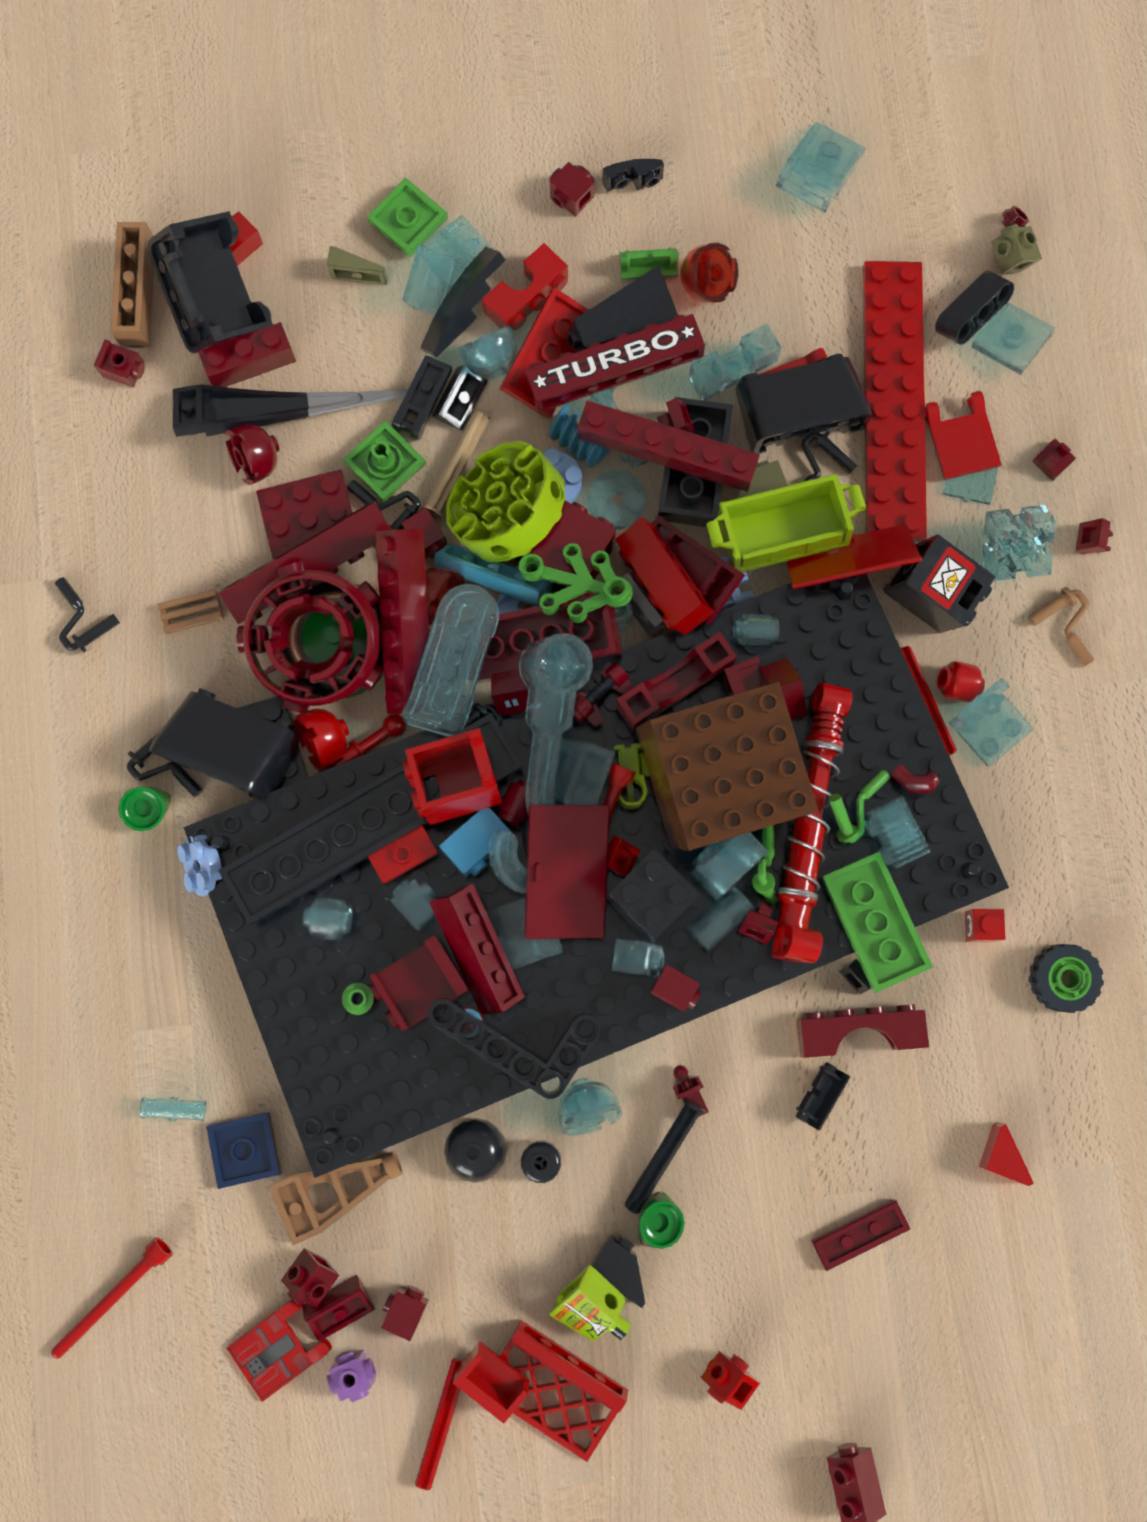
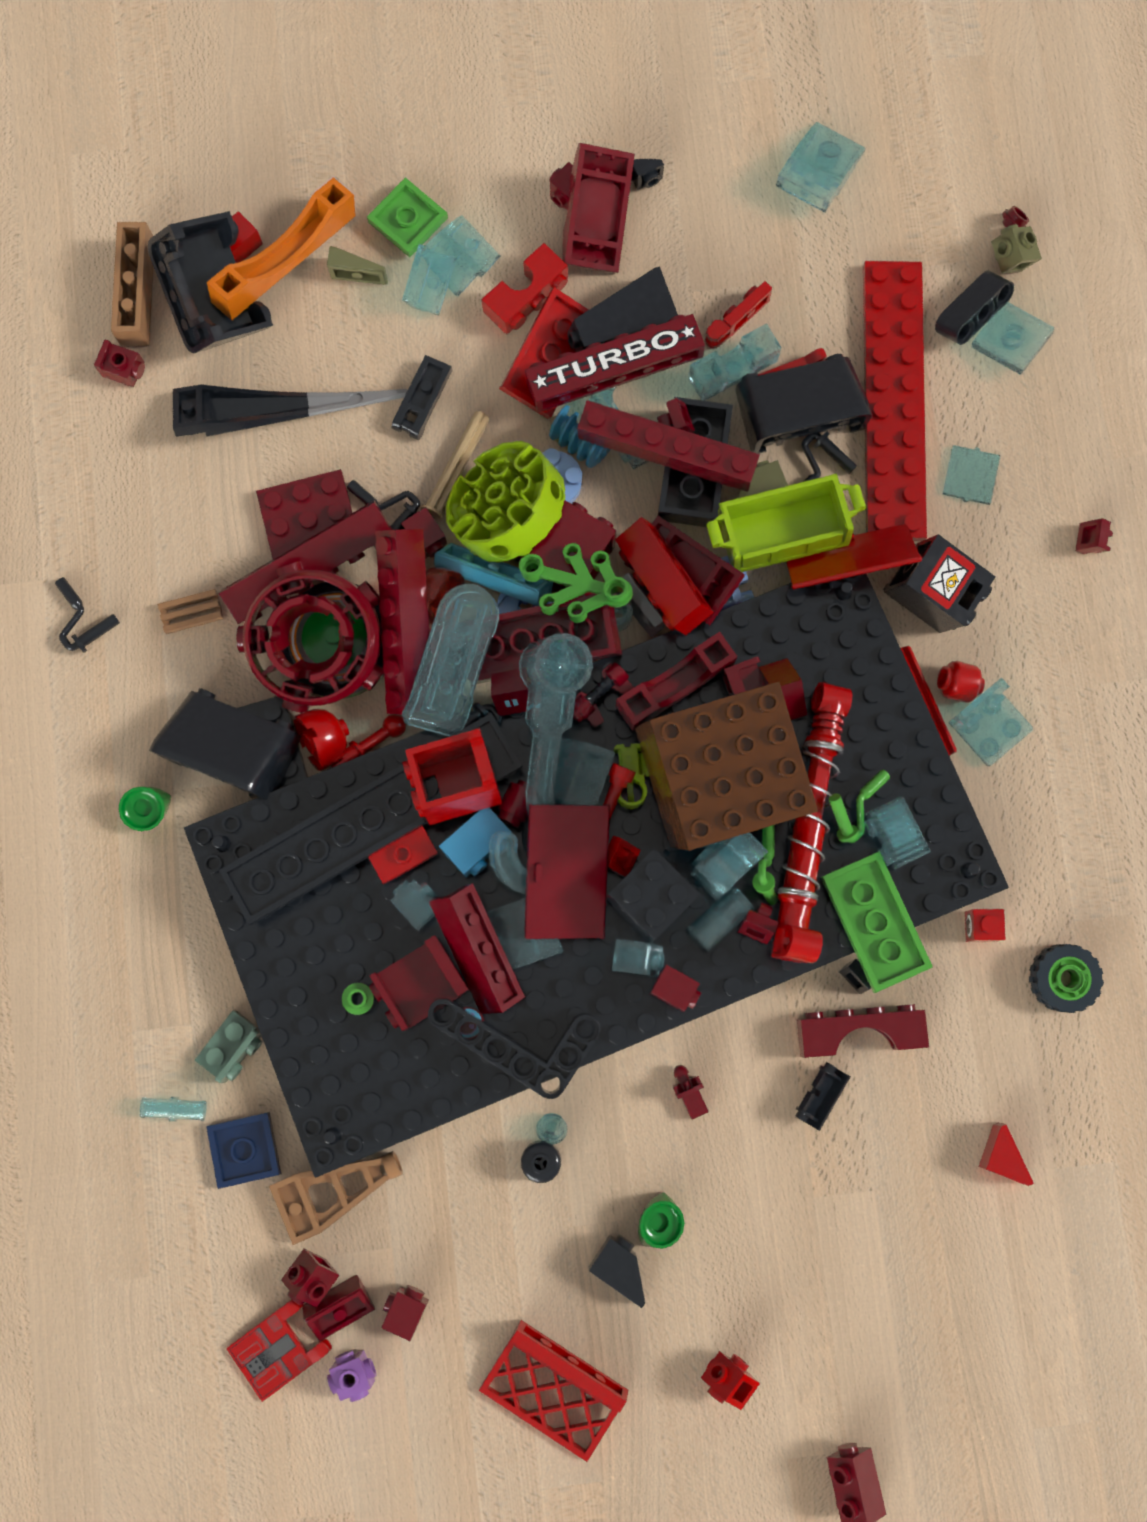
red piece [51,1237,173,1359] -> none
black piece [127,732,203,798] -> none
light blue plate [177,835,222,897] -> none
dark red brick [198,322,297,387] -> none
dark red cylinder [225,424,280,486] -> none
clear light blue head [303,897,352,940] -> none
bright green plate [343,420,426,502] -> none
red axle [415,1358,463,1490] -> none
black slope [421,247,506,358] -> none
black slope [432,365,488,430] -> none
black cylinder [444,1118,507,1183] -> none
red panel [453,1341,530,1424] -> none
clear light blue cylinder [457,326,517,379] -> none
lime torso [549,1265,631,1341] -> none
clear light blue cylinder [558,1078,622,1136] -> none
clear light blue plate [587,469,646,530] -> none
bright green hinge [619,248,679,280] -> none
black axle [625,1097,706,1214] -> none
clear red cylinder [680,242,739,303] -> none
clear light blue brick [733,614,779,645] -> none
dark red tile [811,1199,911,1271] -> none
dark red arm [890,764,939,794] -> none
red flag [925,391,1002,480] -> none
clear light blue brick [982,505,1056,581] -> none
medium nougat piece [1028,587,1094,667] -> none
dark red tile [1032,438,1076,481] -> none
none -> sand green bracket [195,1010,263,1083]
none -> orange arch [207,177,356,320]
none -> clear light blue plate [536,1113,567,1144]
none -> dark red slope [562,143,635,273]
none -> red hinge [705,281,772,349]

